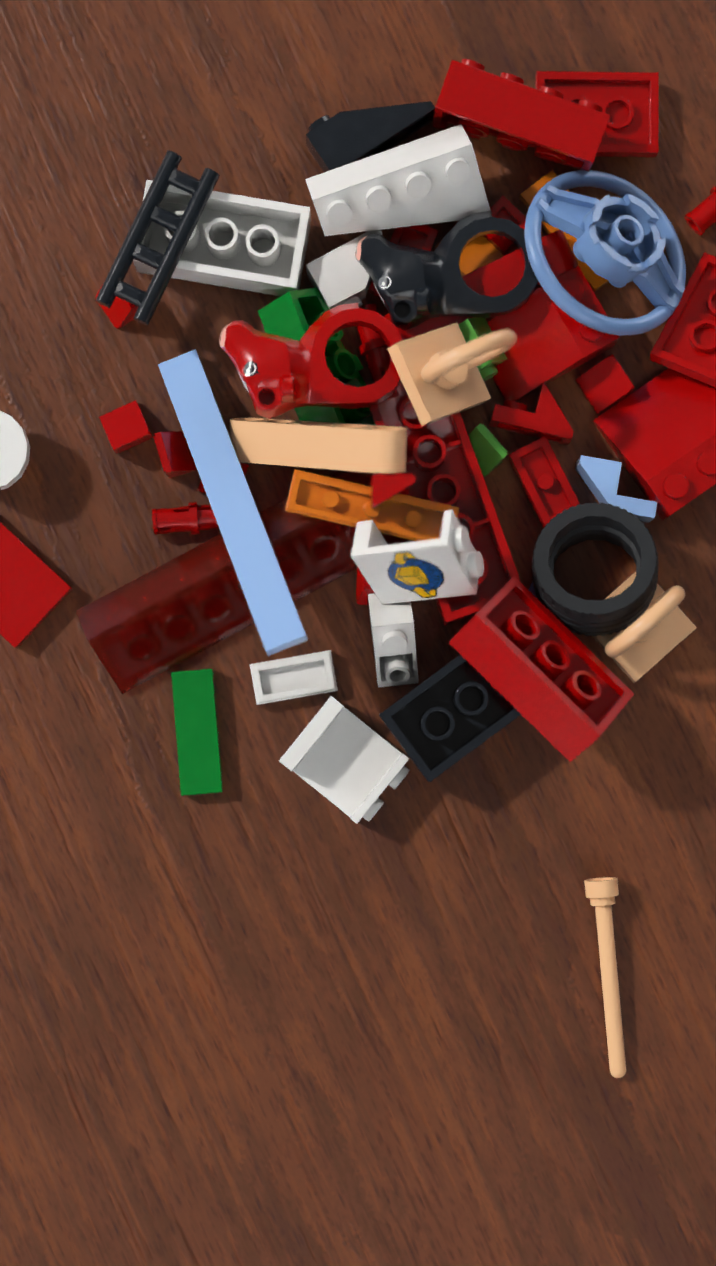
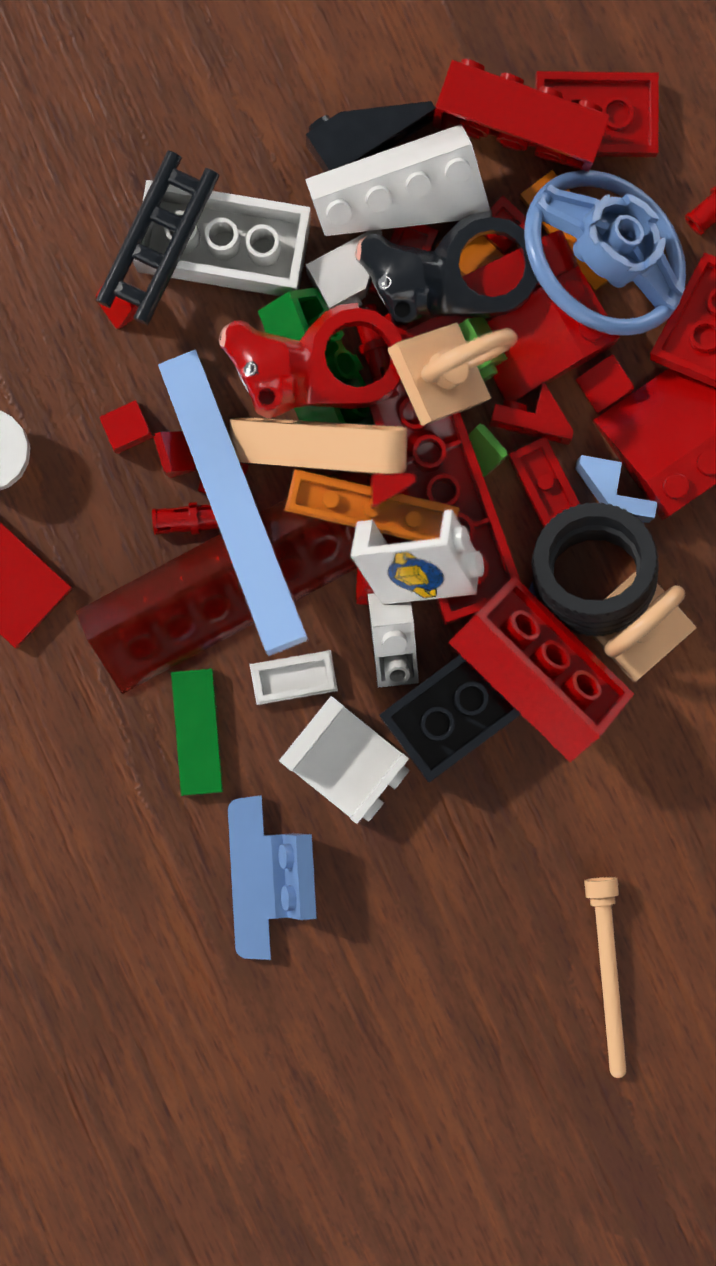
none -> medium blue plate [228,795,317,960]

